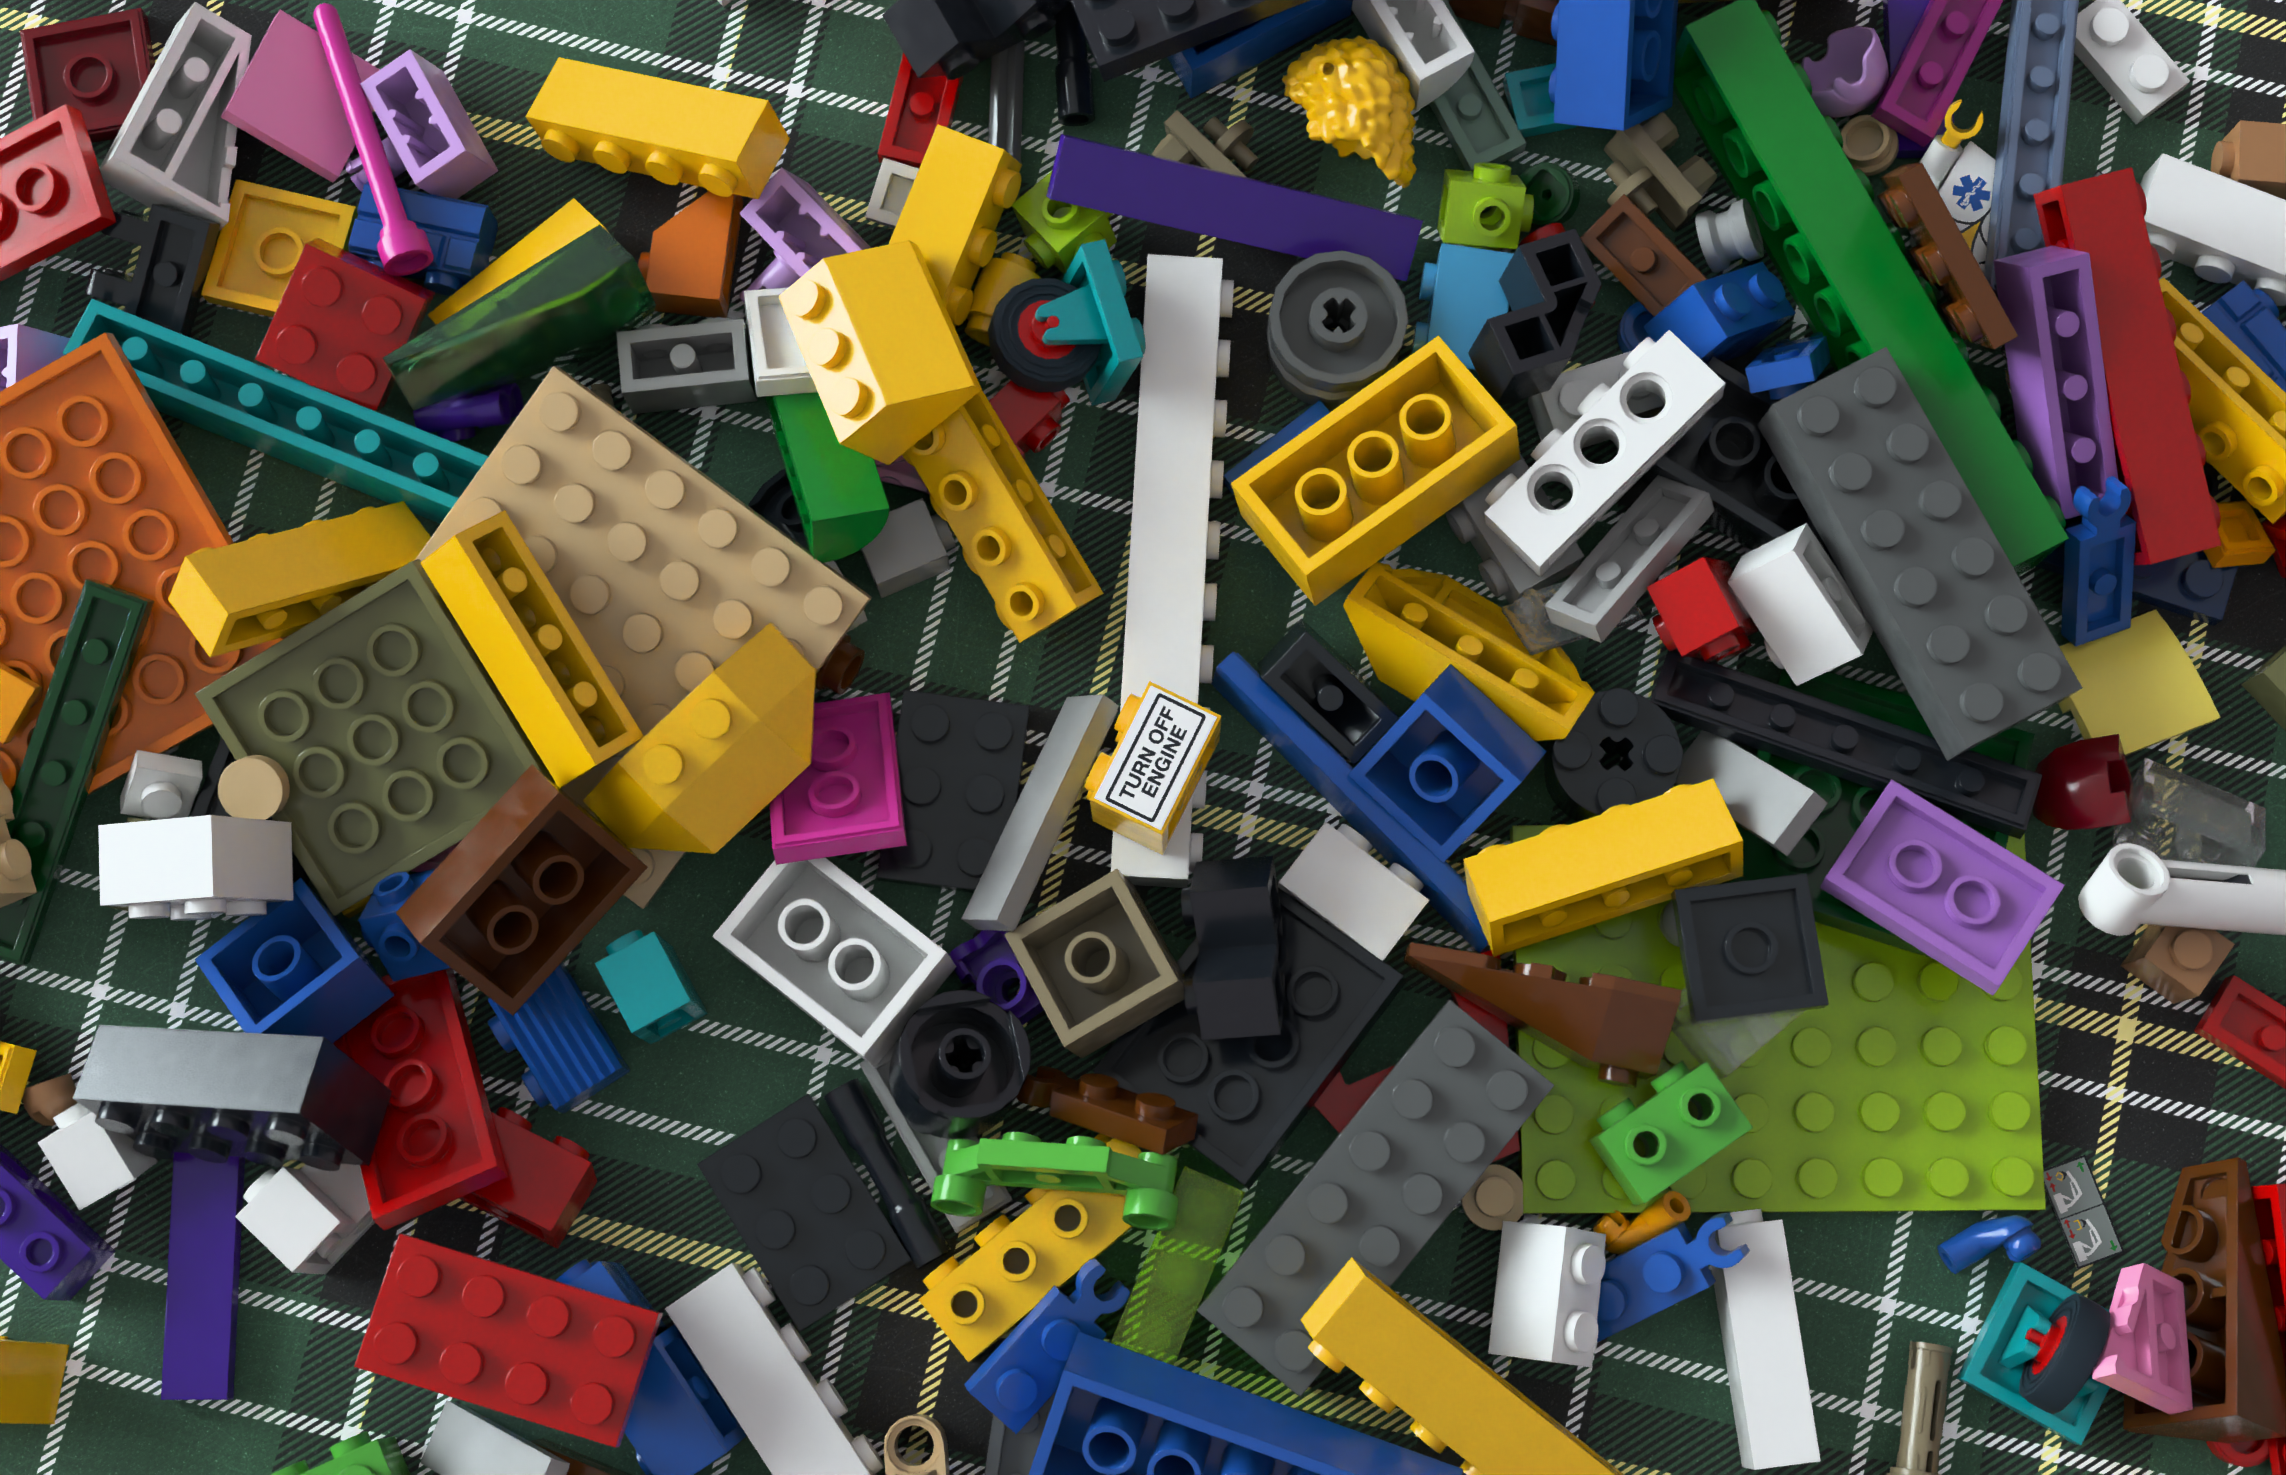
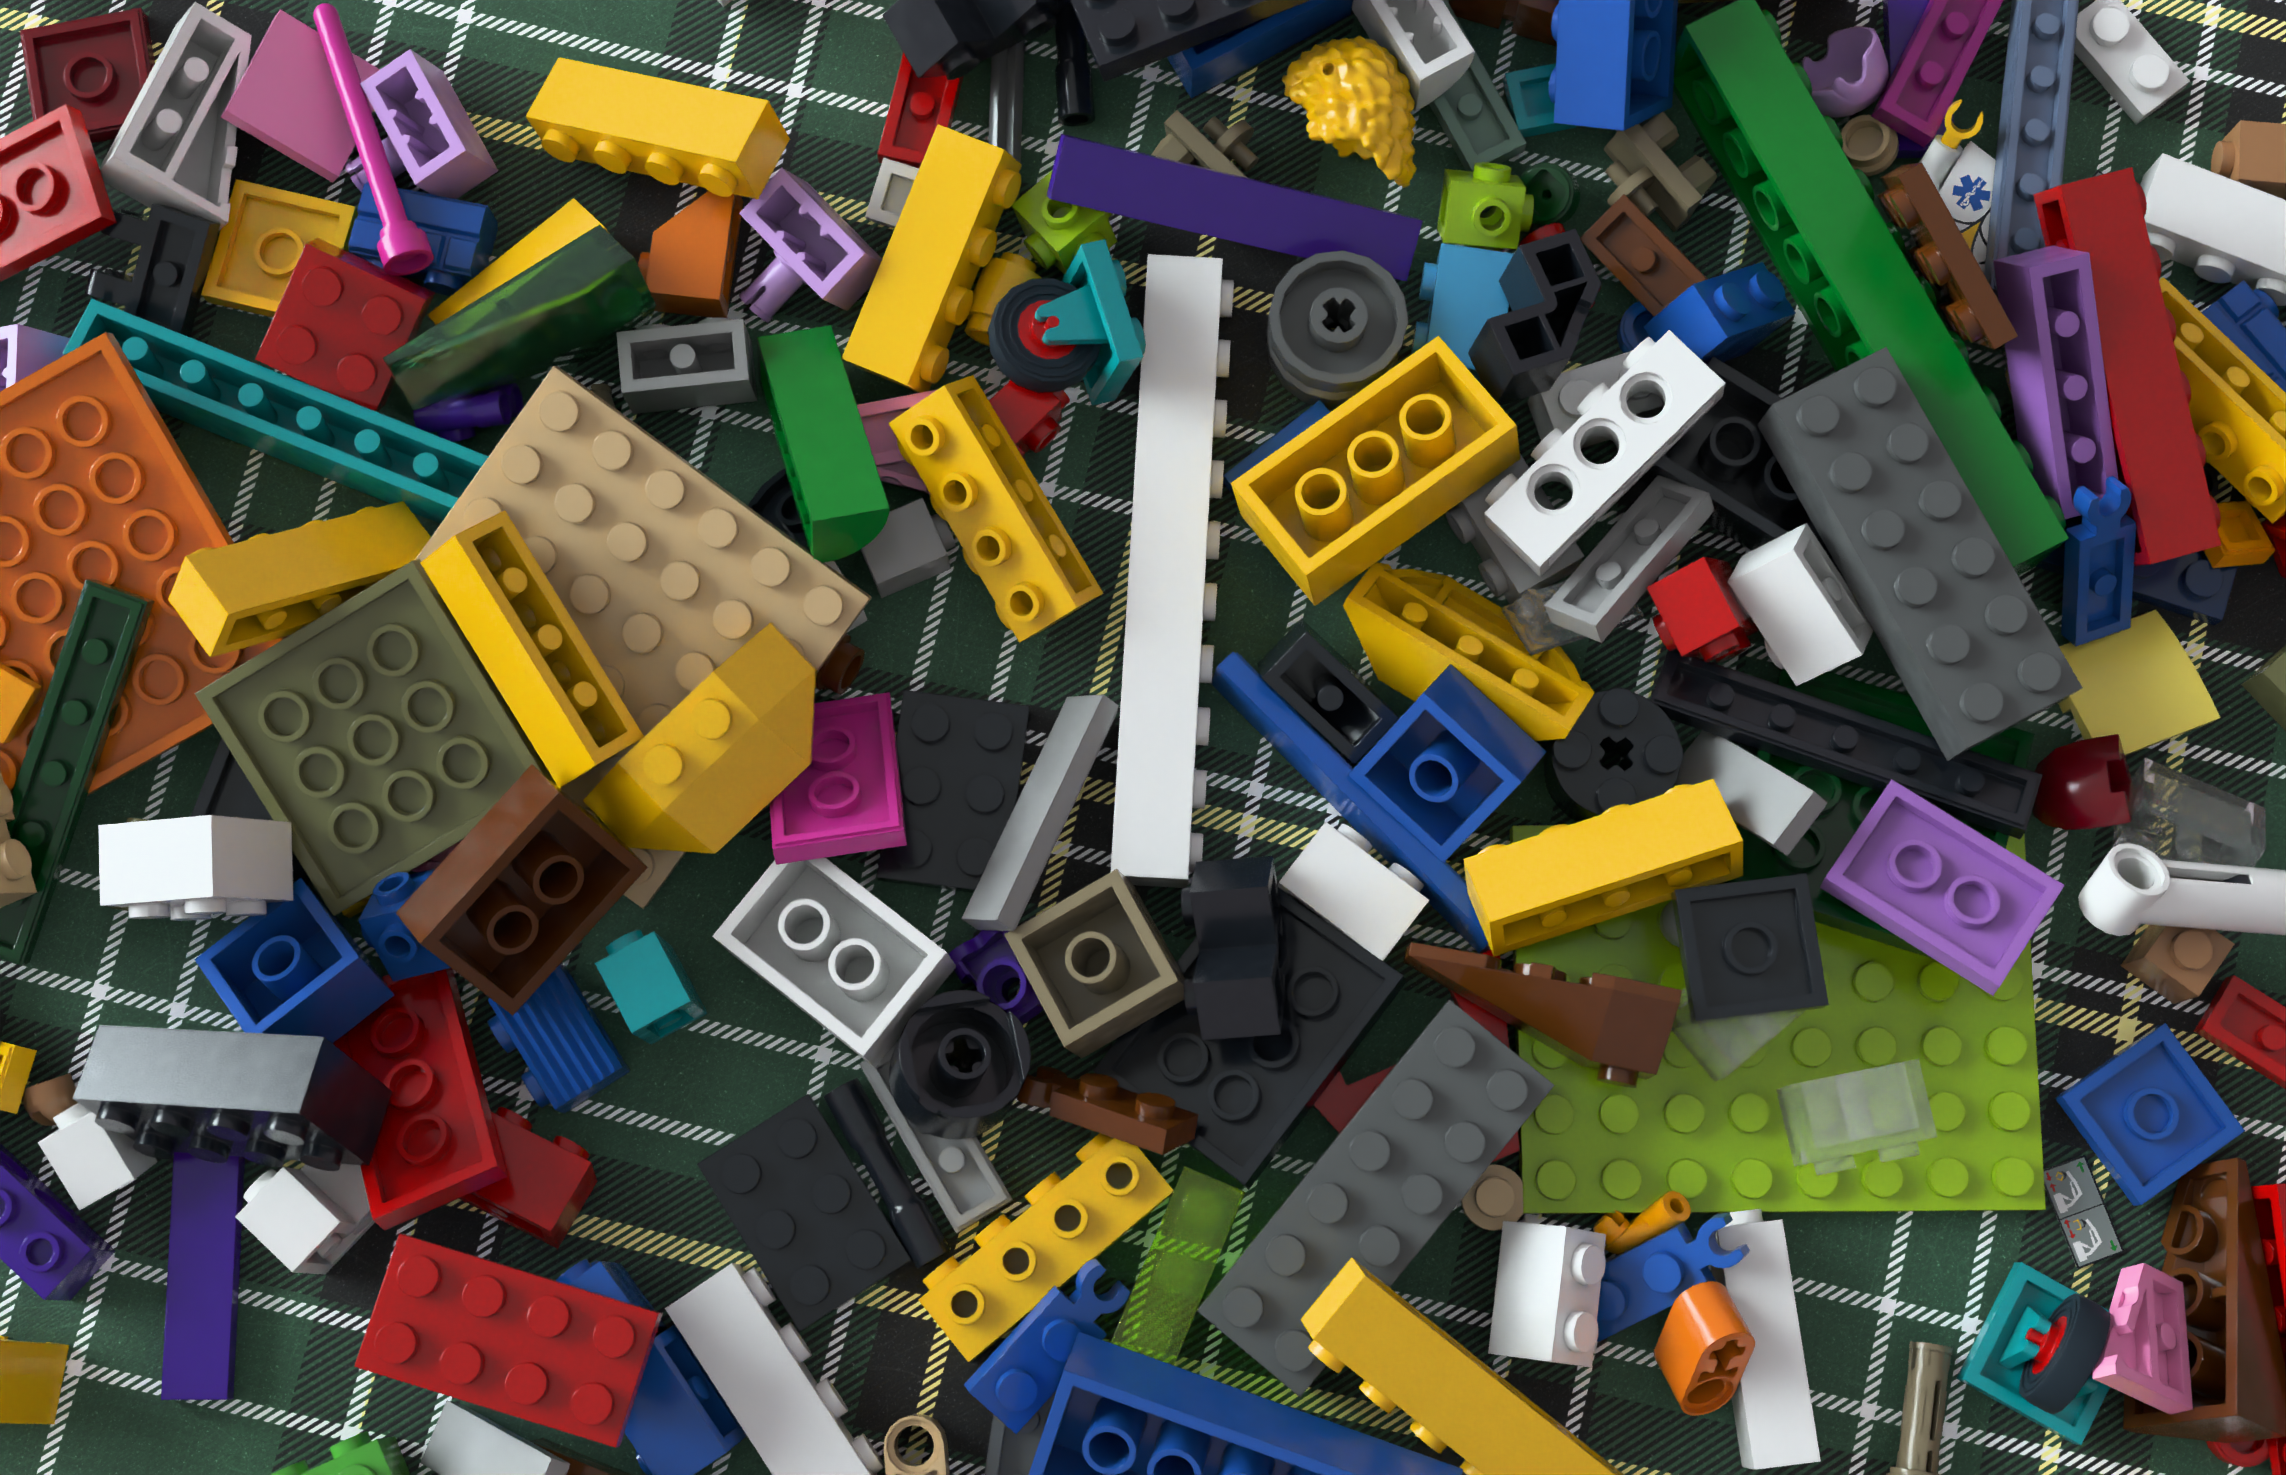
white plate [120,750,203,820] -> none
tan tile [218,755,290,820] -> none
white tile [744,287,818,397] -> none
yellow slope [778,240,982,465] -> none
bright green plate [930,1132,1179,1231] -> none
brick [1084,681,1222,855] -> none
bright green brick [1589,1060,1753,1206] -> none
light grey wheel [1695,198,1764,273] -> none
blue plate [1745,332,1831,399] -> none
blue arm [1937,1215,2041,1274] -> none
none -> orange beam [1654,1281,1755,1416]
none -> clear brick [1776,1059,1937,1176]
none -> blue plate [2055,1023,2245,1206]

